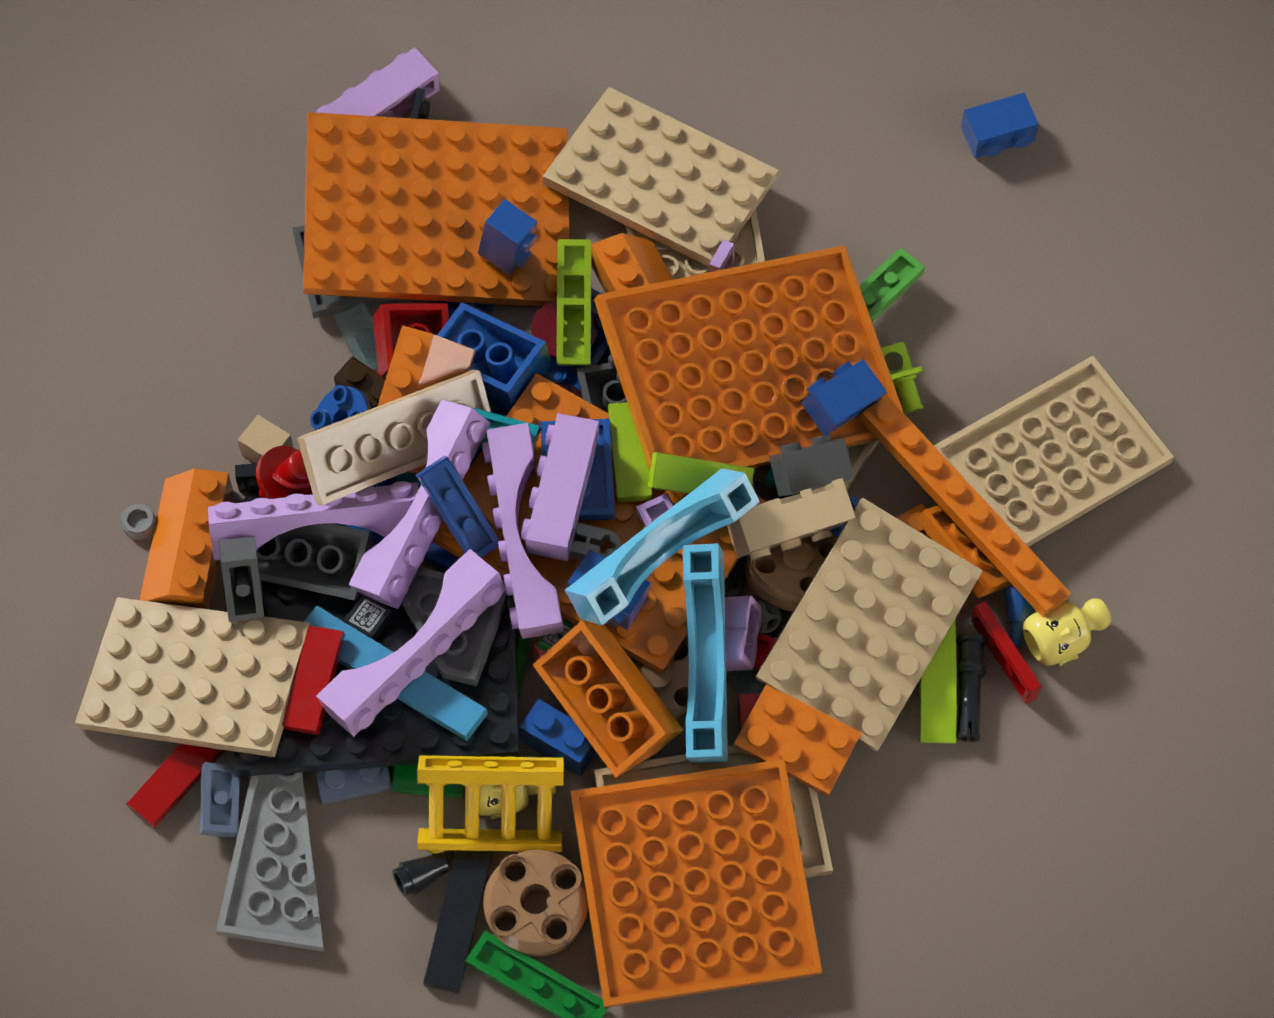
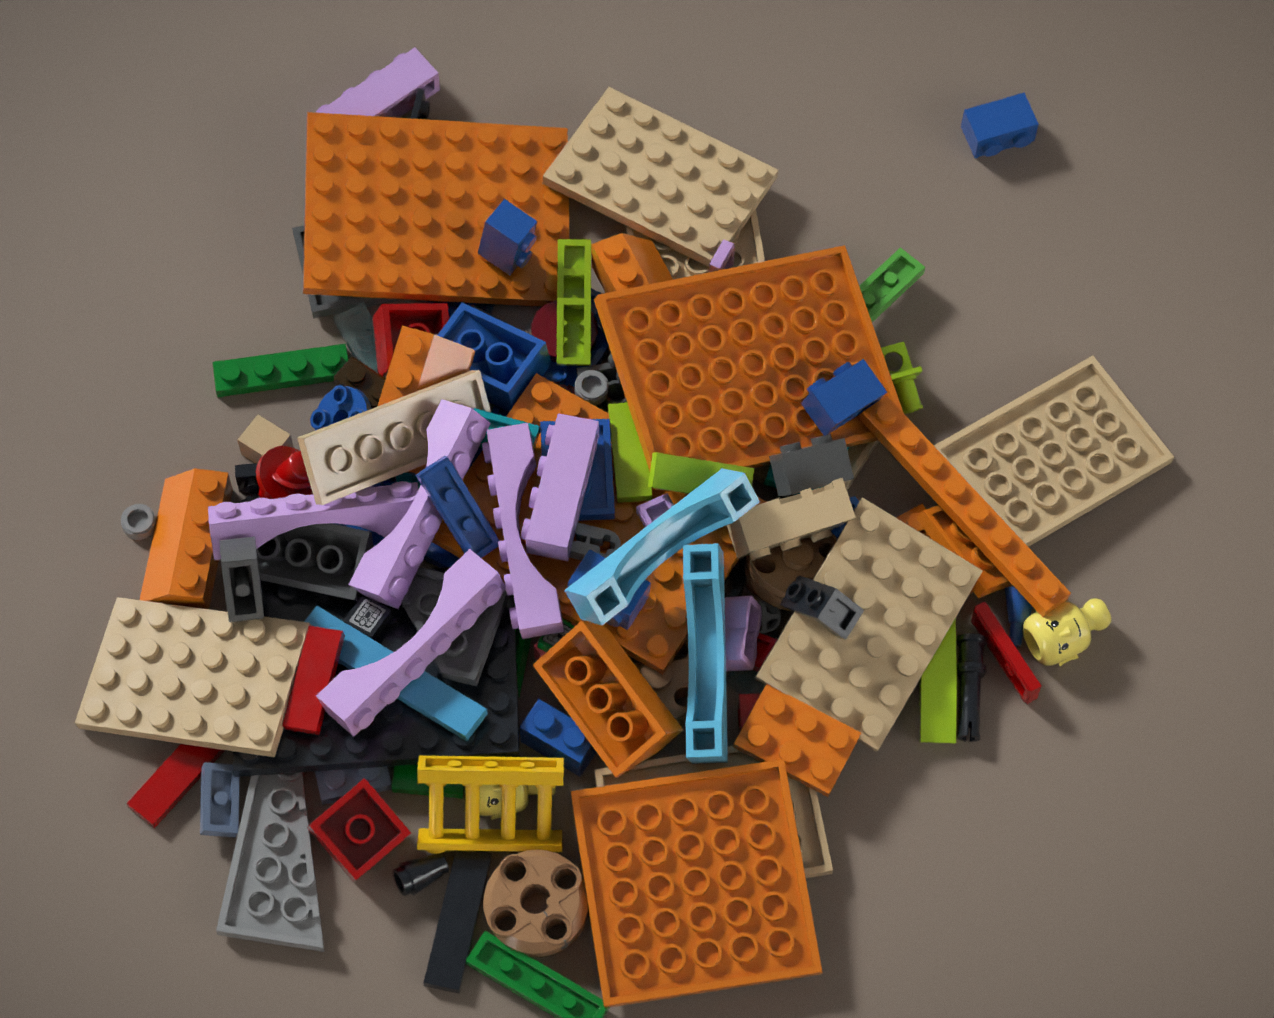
none -> green plate [212,344,348,397]
none -> red brick [307,778,411,882]
none -> light grey tile [574,370,609,406]
none -> black bracket [781,575,864,640]

